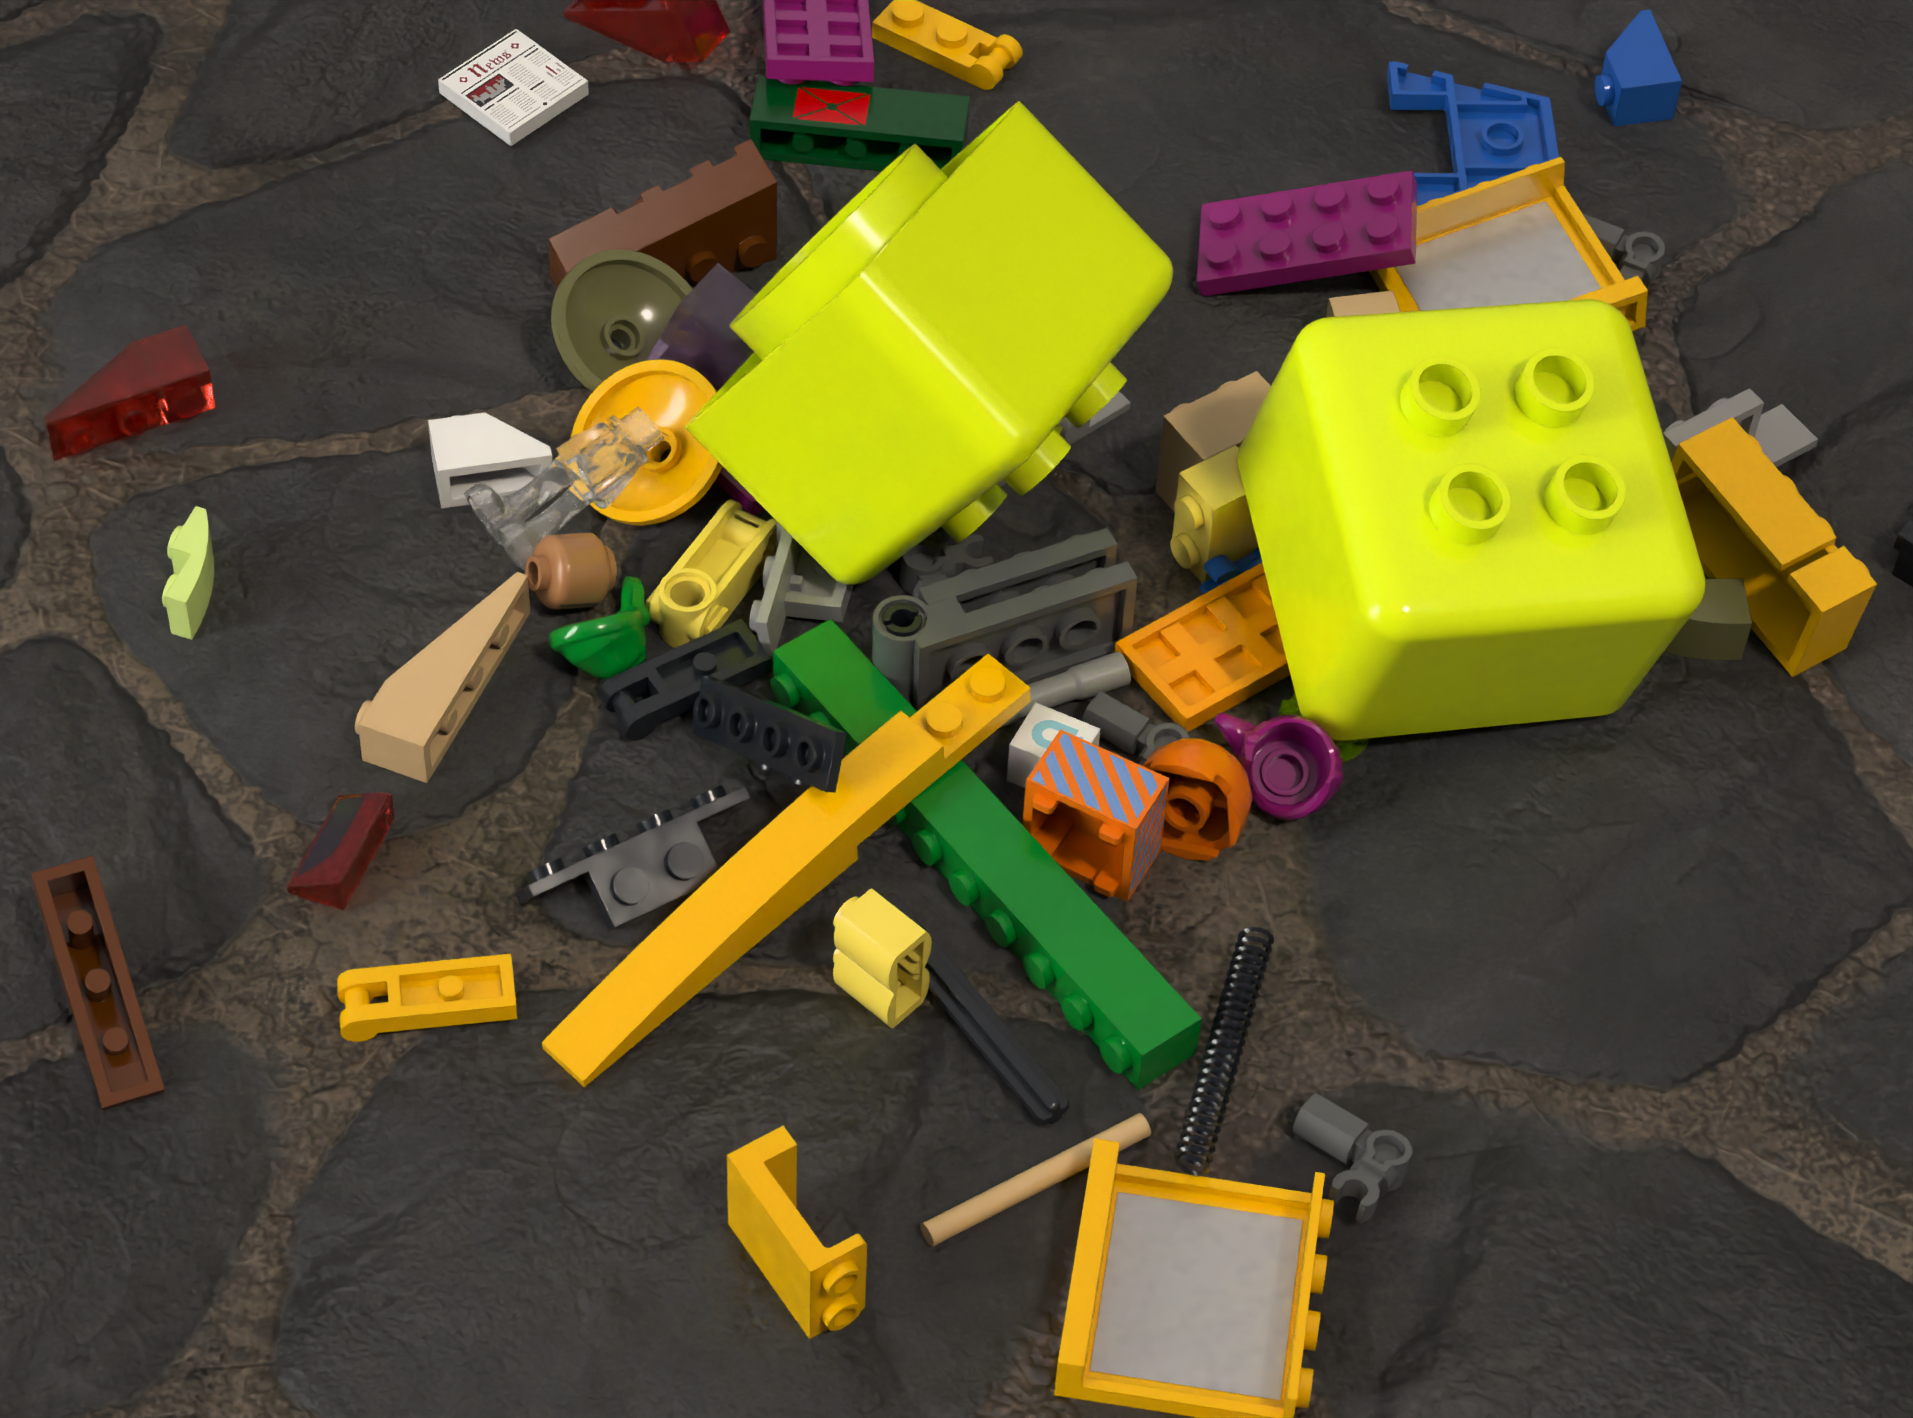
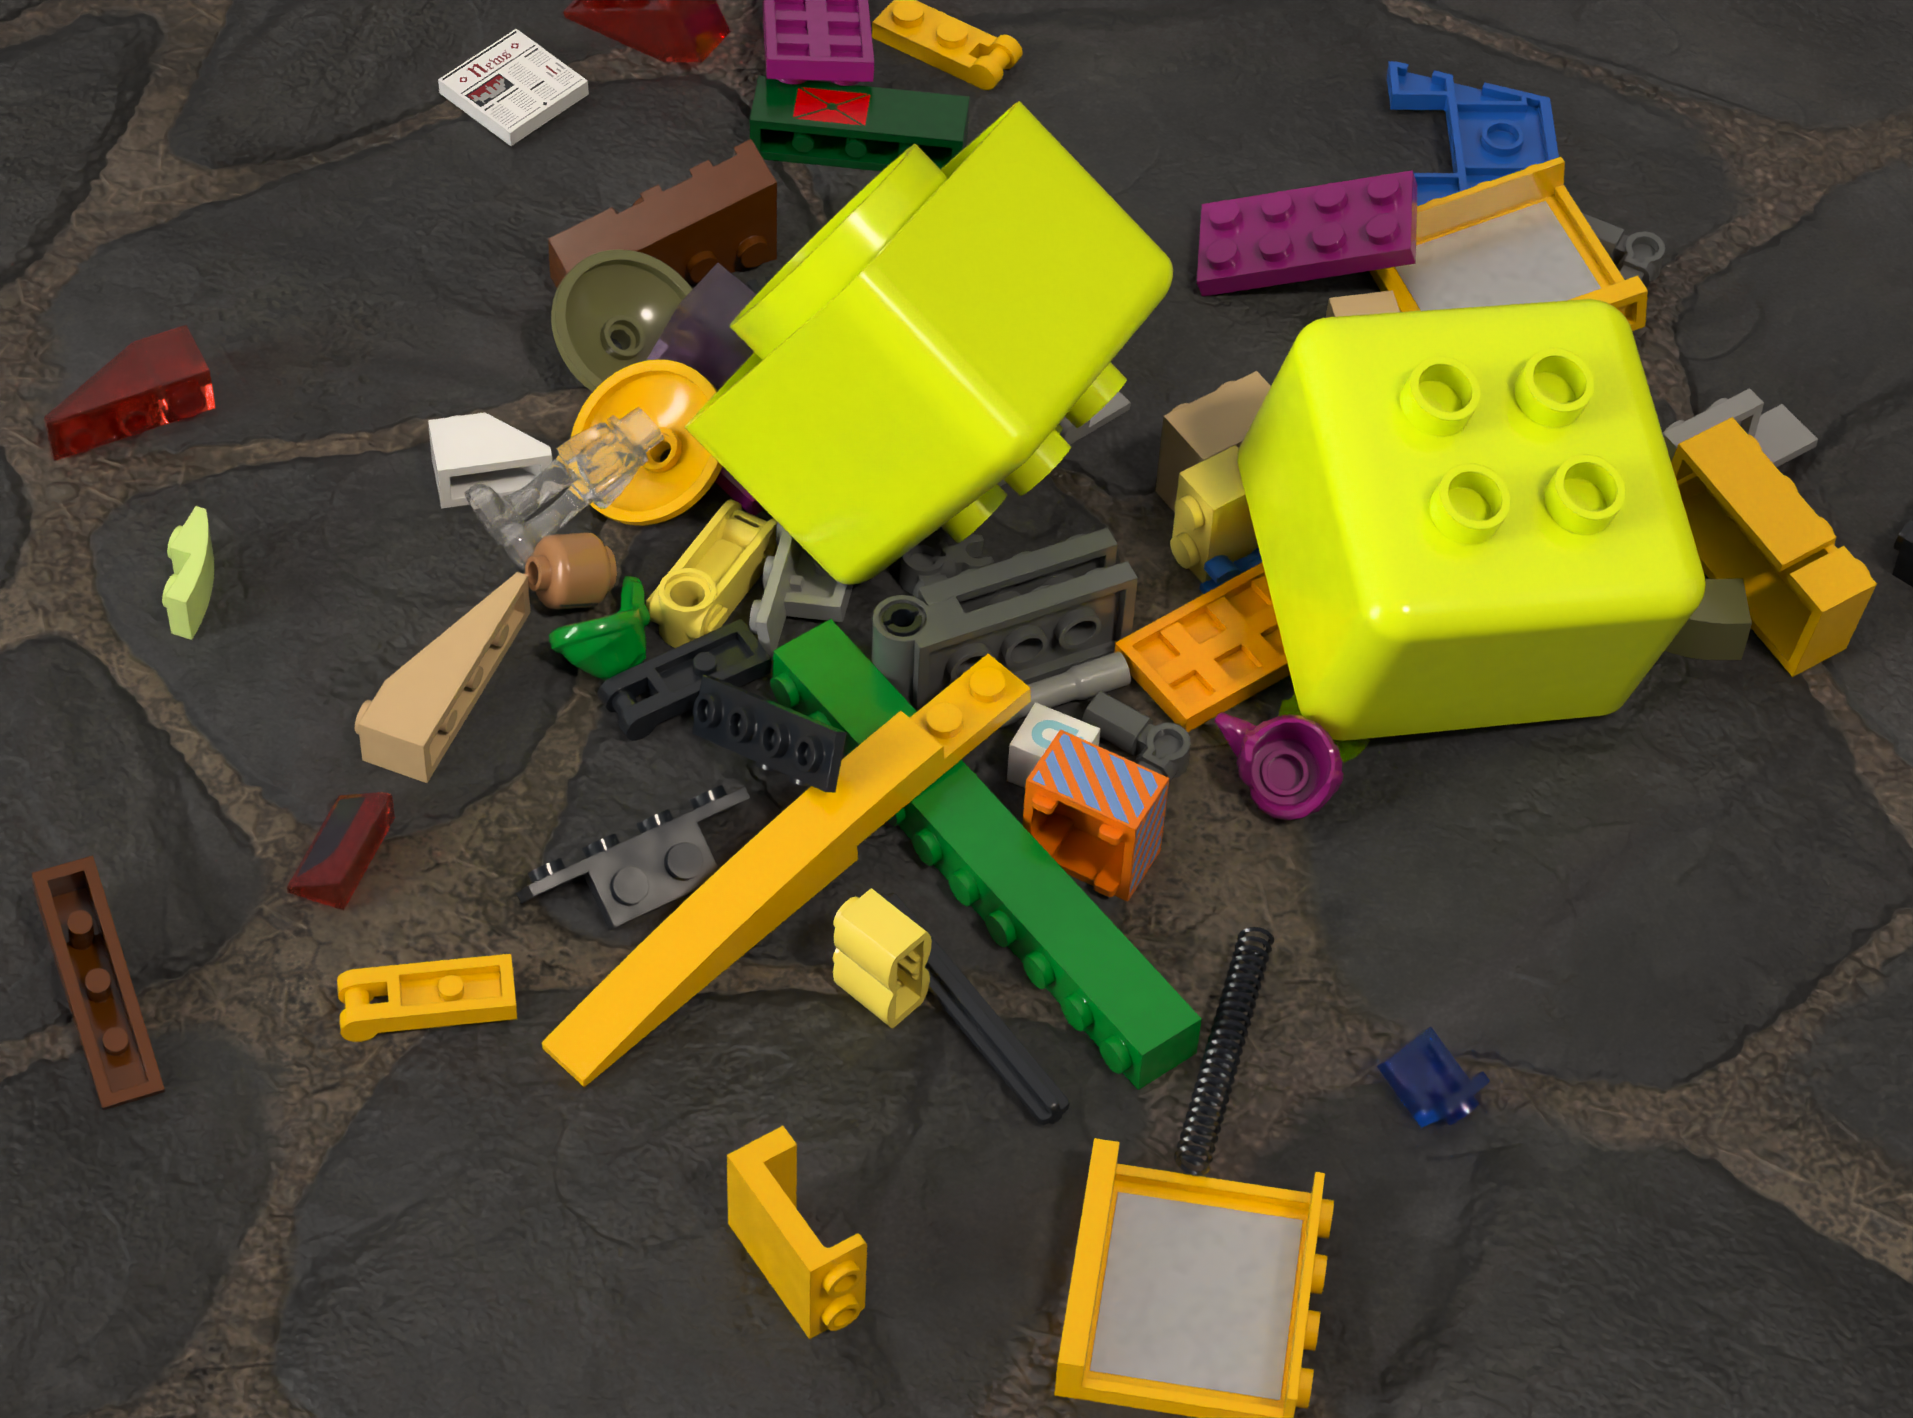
tan bar [920,1113,1151,1247] -> none
orange cylinder [1142,738,1253,861] -> none
dark grey bar [1293,1092,1413,1224] -> none
blue slope [1595,10,1682,127] -> none
none -> clear blue bracket [1377,1027,1490,1128]

